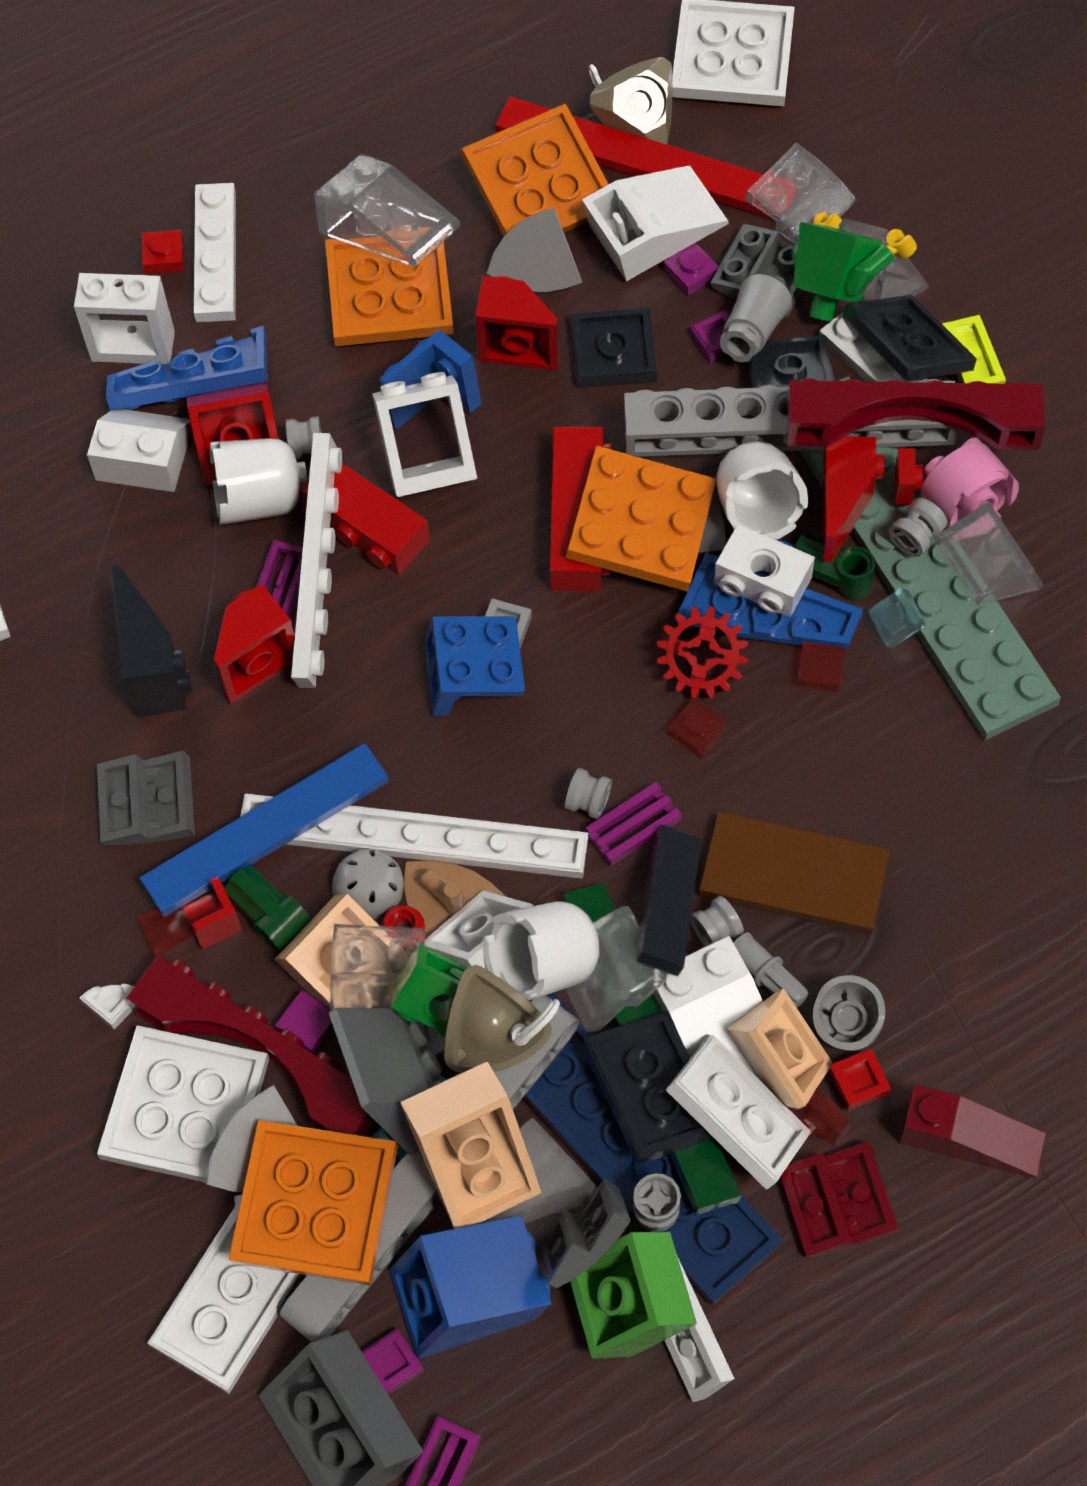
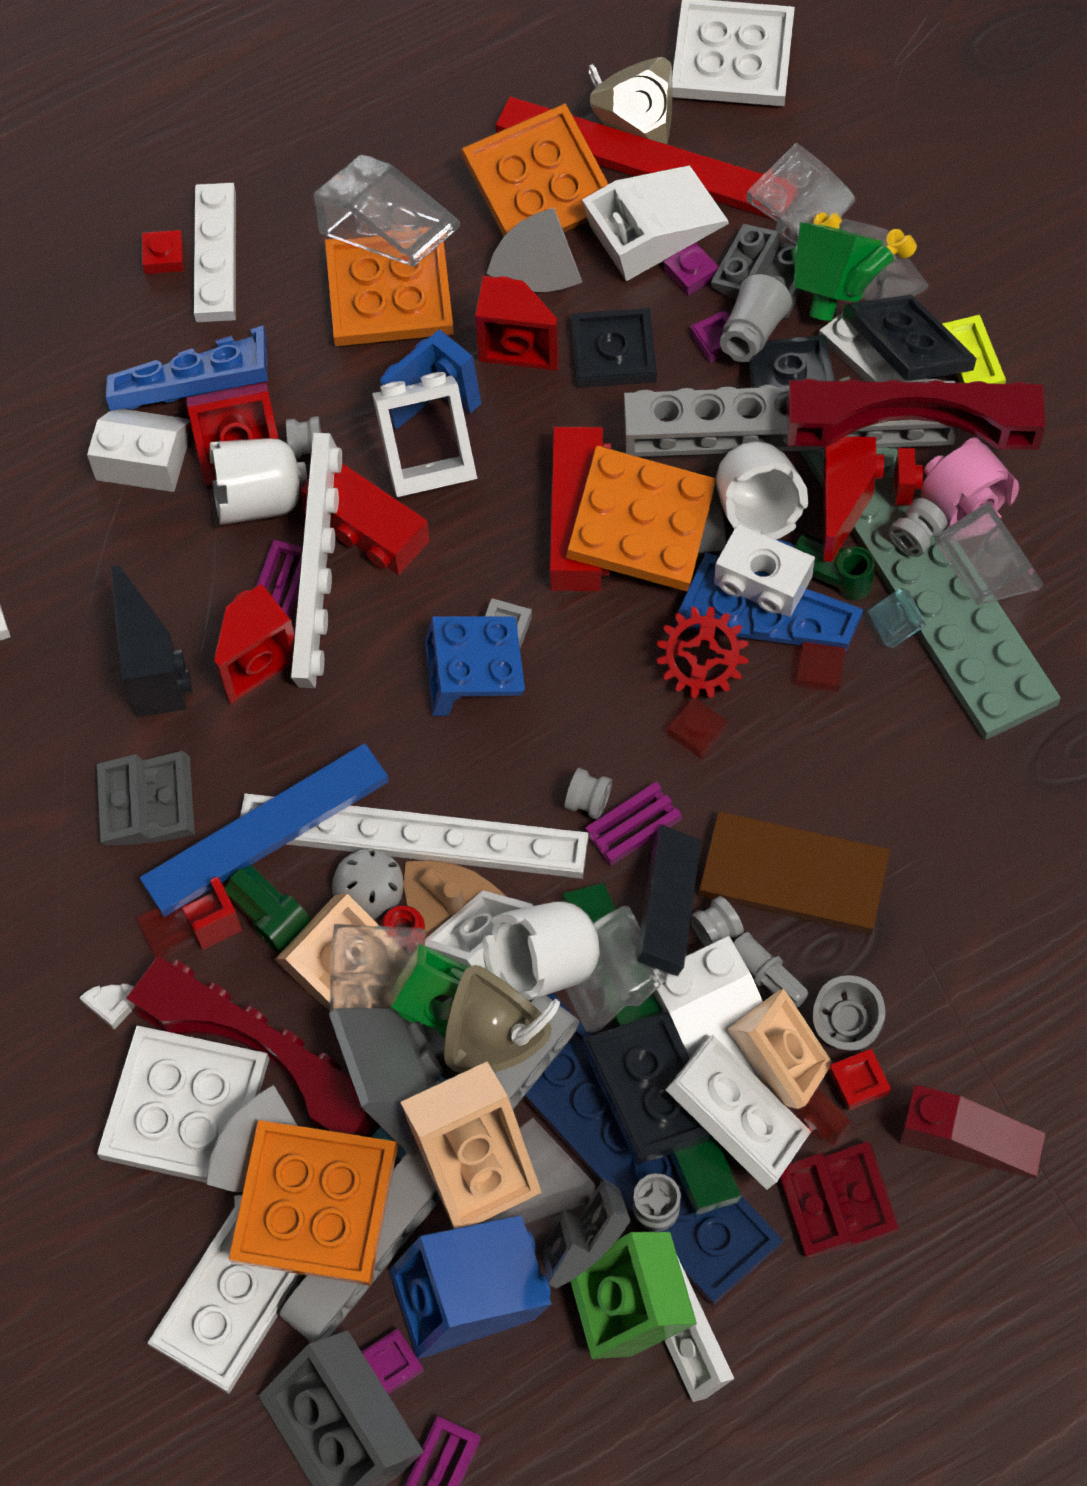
white window [74,273,175,364] -> none
magenta tile [275,990,333,1054] -> none

